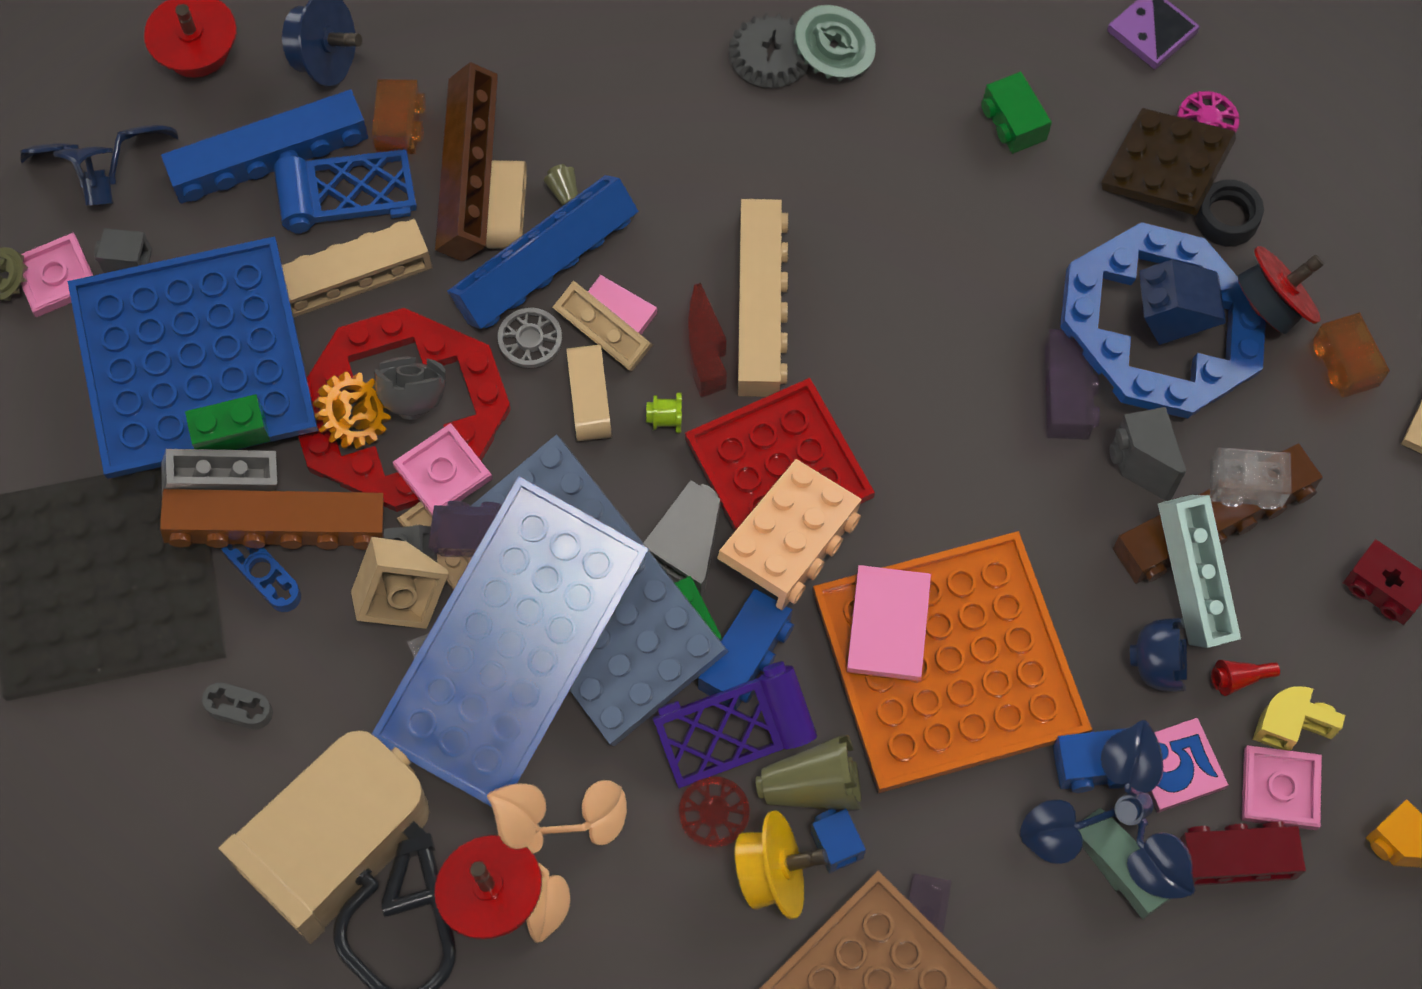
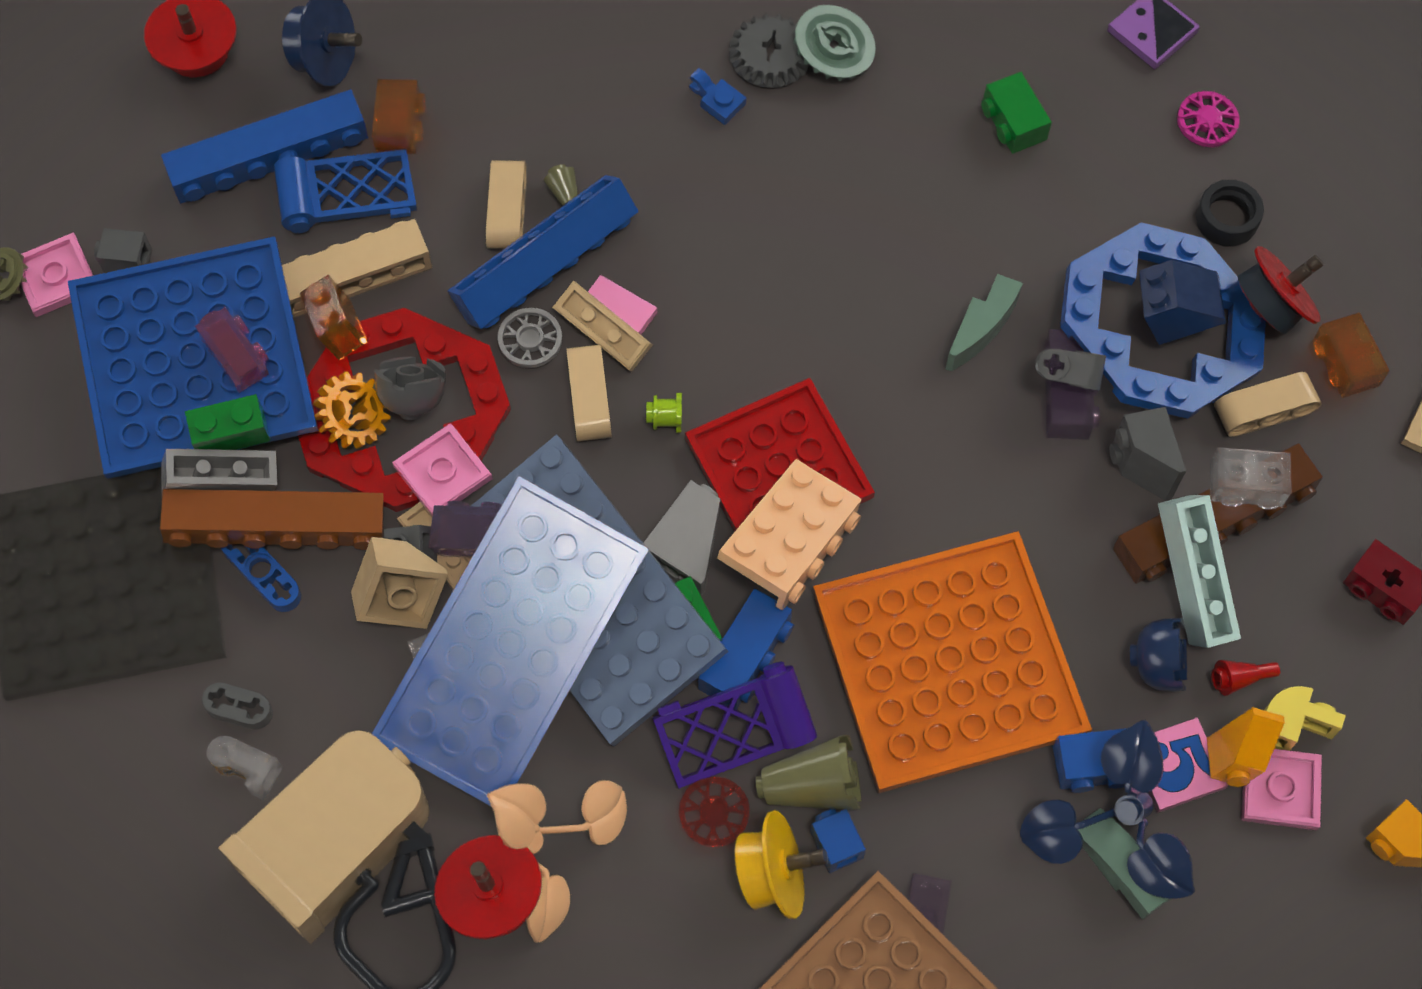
dark blue plant [20,125,178,206] -> none
reddish brown brick [435,62,498,262] -> none
clear red slope [688,283,727,398] -> none
tan brick [738,199,788,397] -> none
bright pink tile [847,565,931,681] -> none
dark brown plate [1101,108,1236,215] -> none
dark red brick [1180,821,1306,886] -> none
none -> clear pink brick [195,307,269,393]
none -> clear leg [207,736,283,801]
none -> clear orange brick [300,275,368,360]
none -> blue plate [689,68,747,125]
none -> sand green slope [945,274,1023,371]
none -> dark grey piece [1035,349,1106,391]
none -> light orange slope [1207,707,1285,787]
none -> tan beam [1214,372,1322,437]

